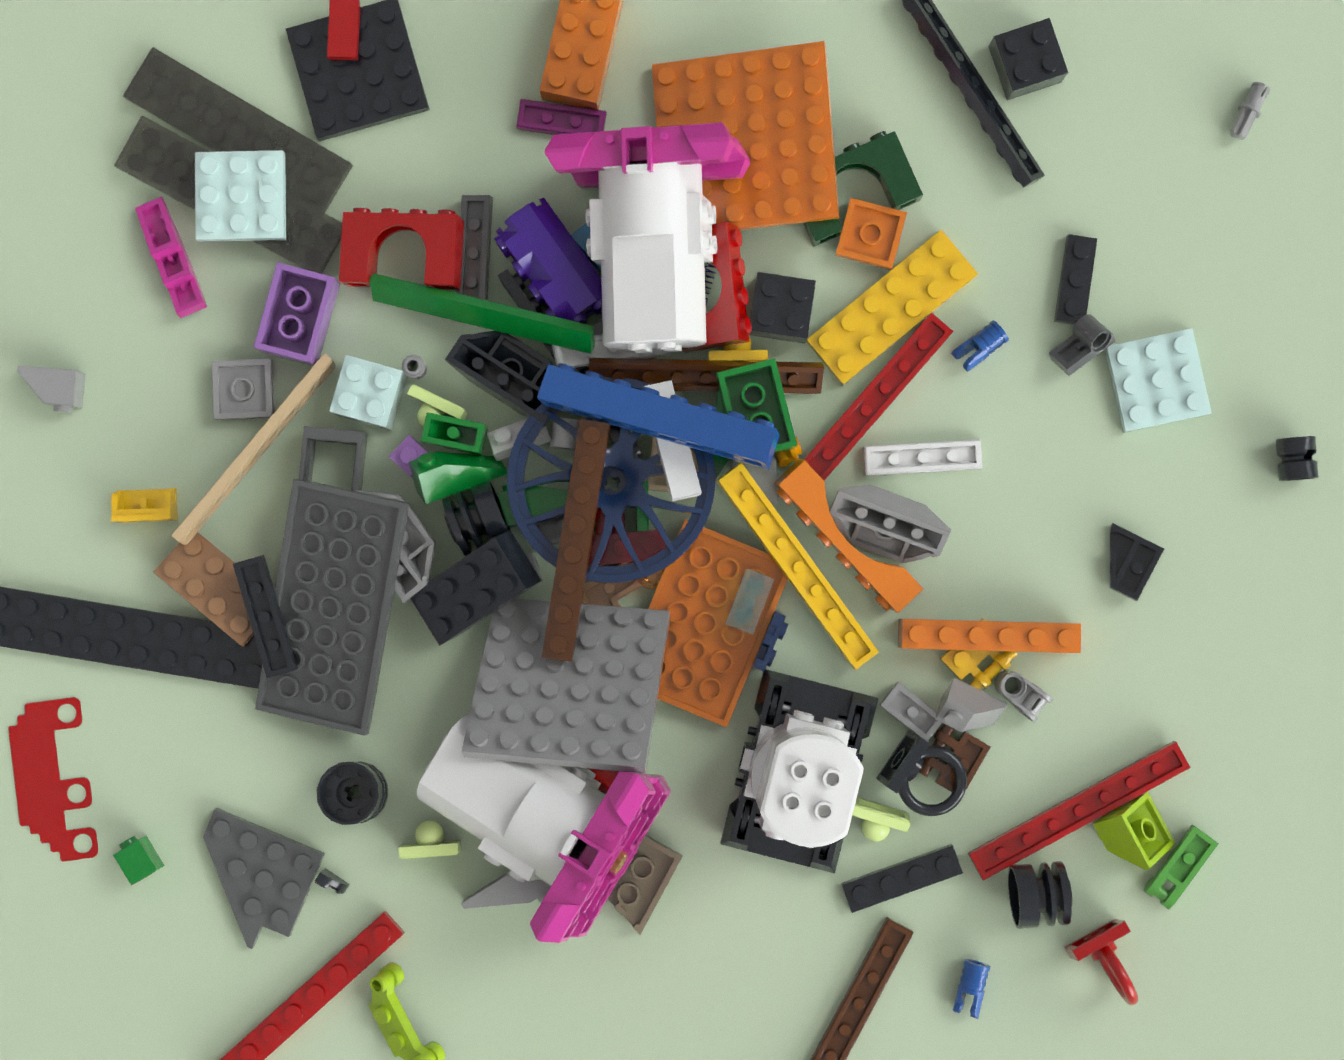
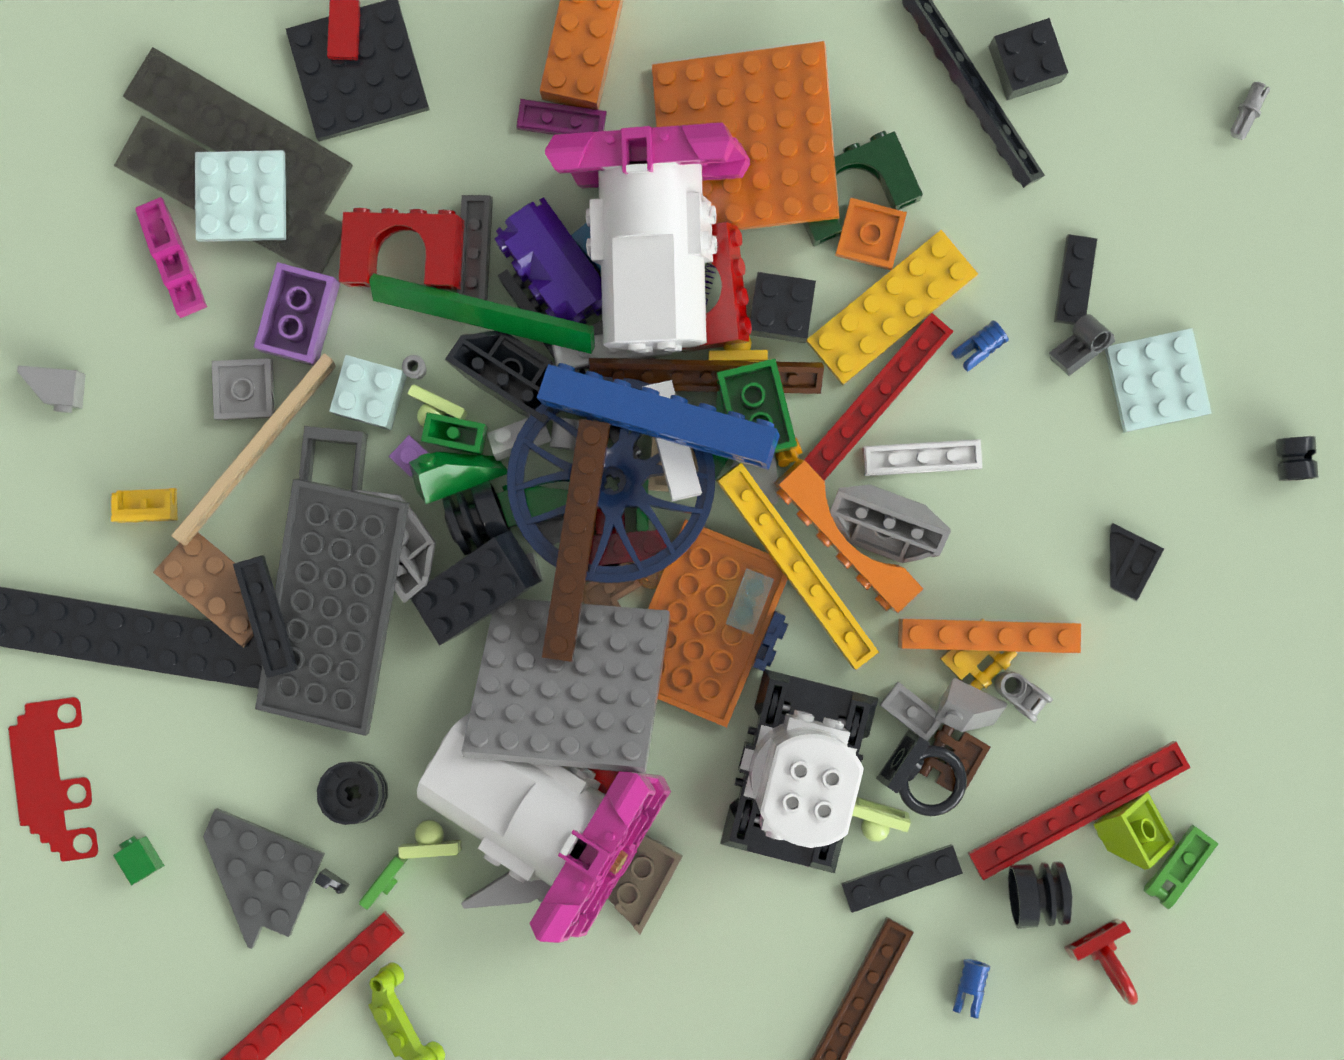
none -> bright green plate [359,854,408,910]

